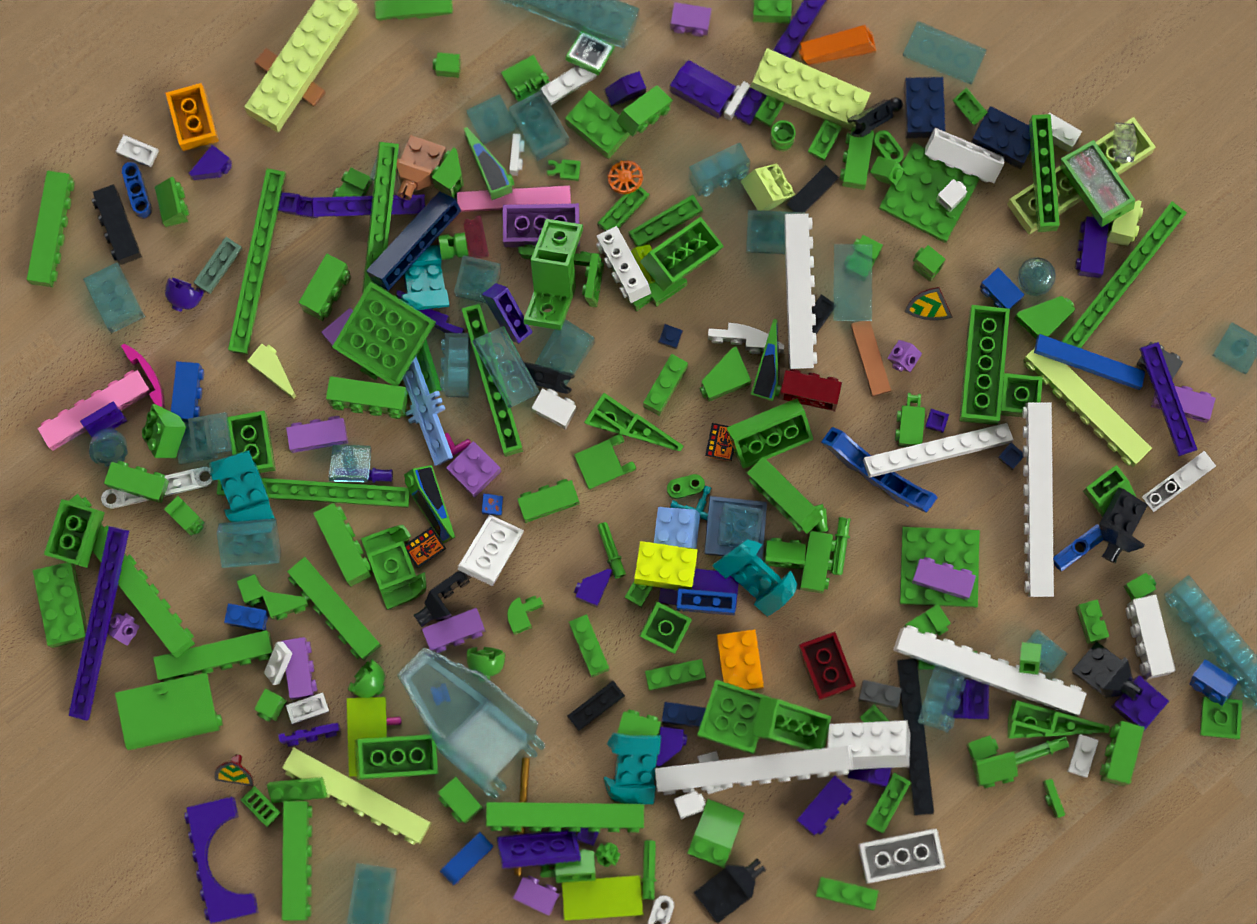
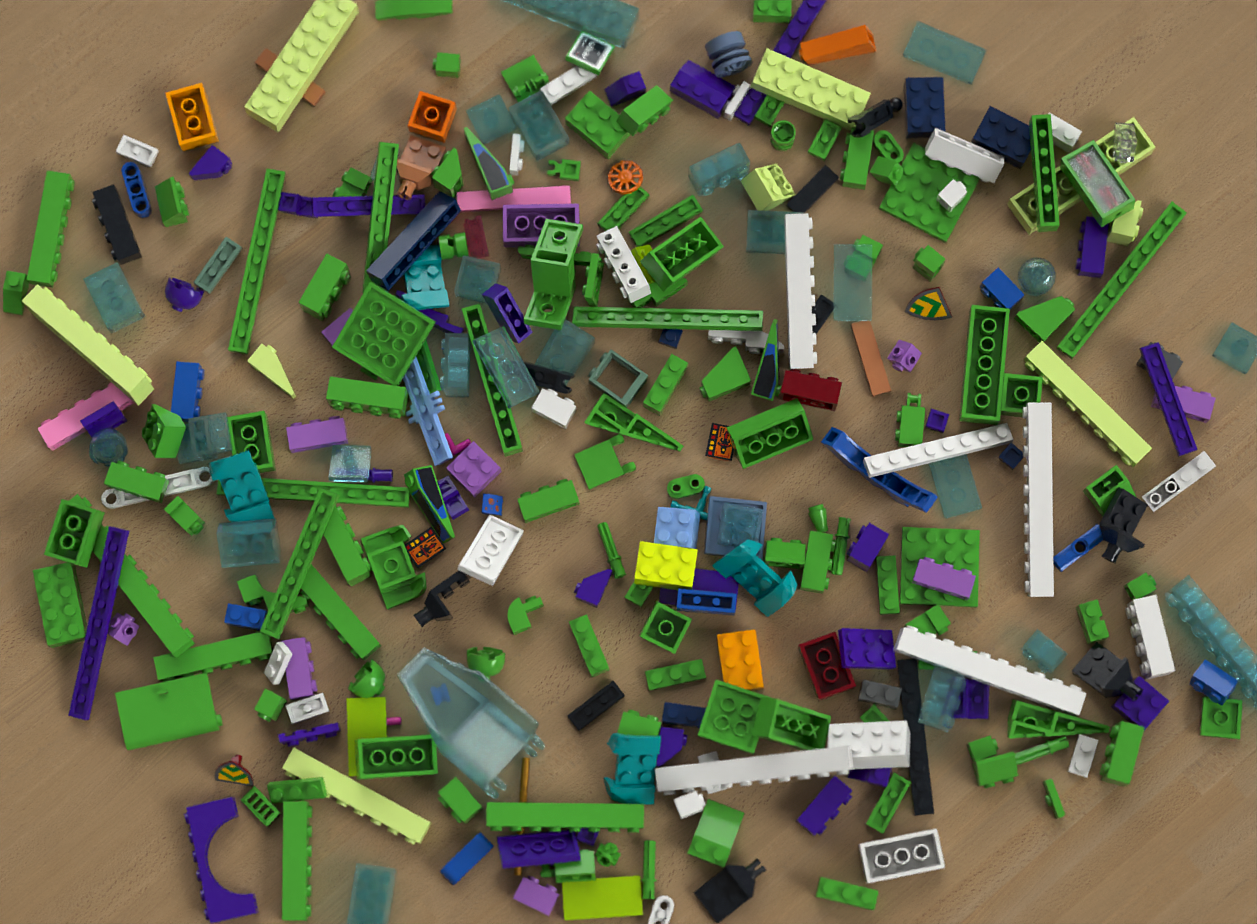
dark pink slope [121,344,165,409] -> none
medium lavender brick [422,608,485,654] -> none
medium lavender brick [671,2,711,37] -> none
bright green brick [747,457,823,534] -> none
bright green plate [952,88,988,125] -> none
bright green brick [1019,642,1042,675] -> none
blue tile [1034,334,1145,390] -> none
none -> bright green slope [3,271,29,315]
none -> yellowish green brick [22,284,154,406]
none -> bright green plate [260,488,340,639]
none -> orange brick [408,91,457,143]
none -> dark purple slope [437,476,469,520]
none -> bright green plate [572,306,764,331]
none -> sand green window [588,349,648,408]
none -> sand blue wheel [705,31,752,78]
none -> dark purple plate [838,628,896,669]
none -> dark purple brick [846,523,889,572]
none -> bright green plate [876,556,900,615]
none -> clear light blue tile [928,454,982,519]

